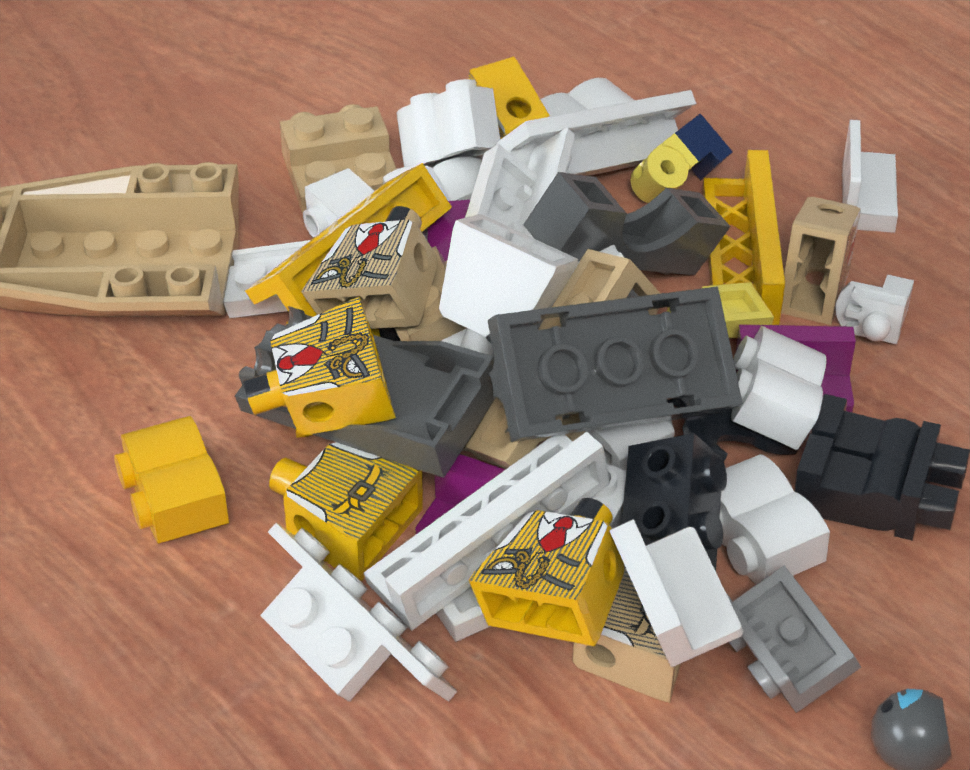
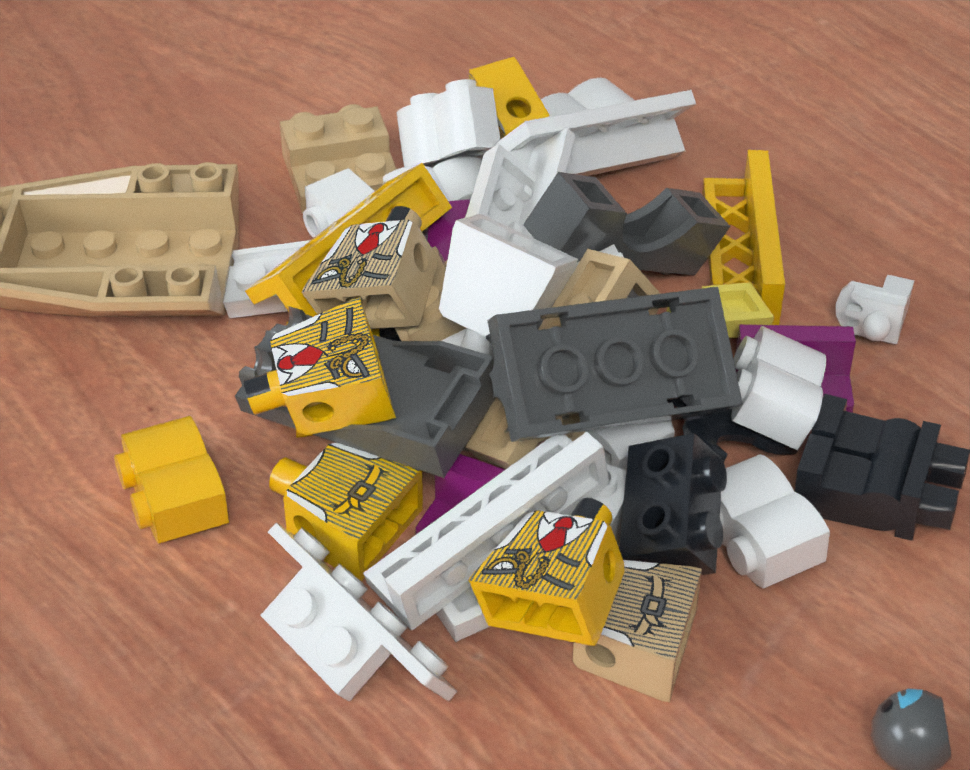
white panel [609,519,743,667] -> none
leg [630,113,733,203] -> none
light grey bracket [725,565,861,713] -> none
tan torso [781,197,861,325] -> none
white panel [842,120,898,233] -> none

